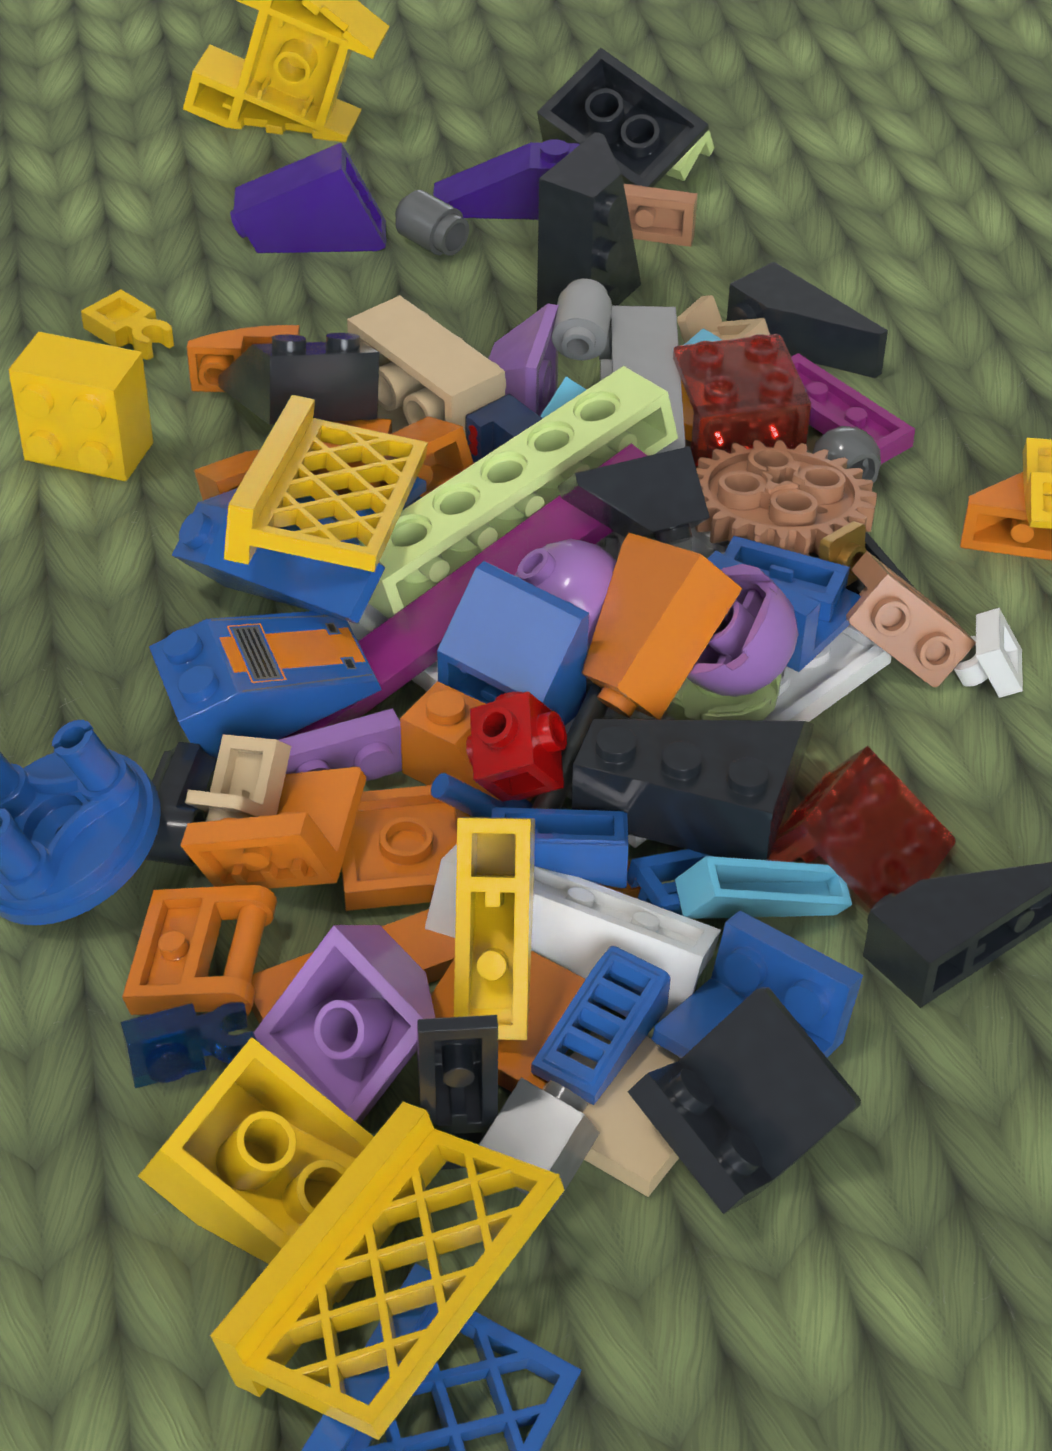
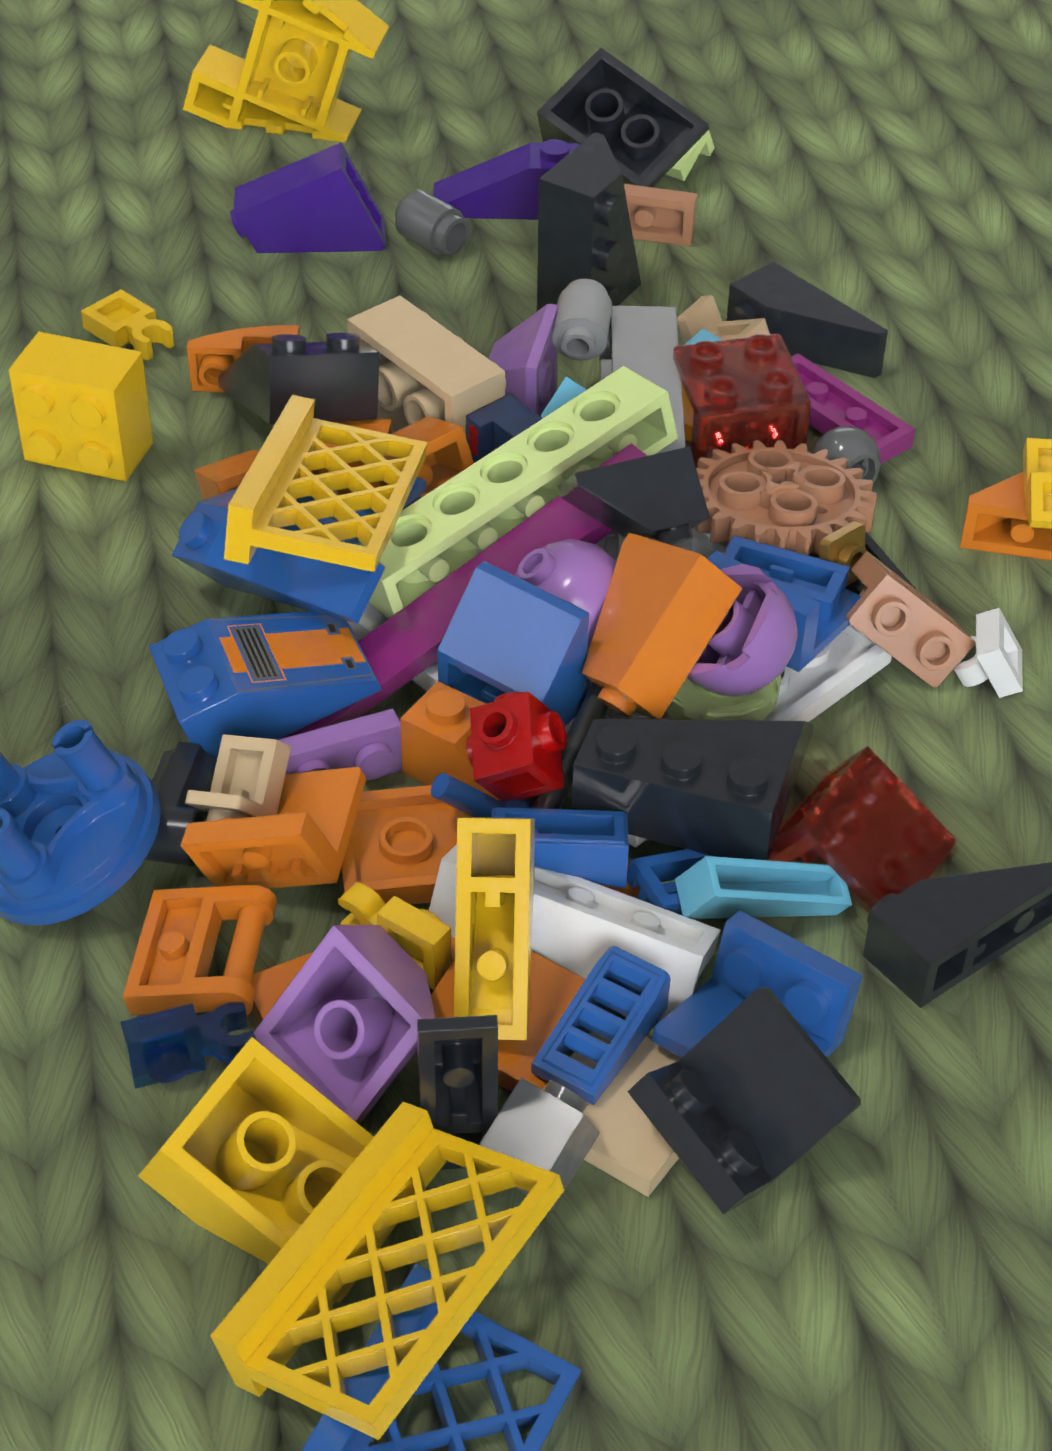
none -> yellow plate [338,882,452,990]

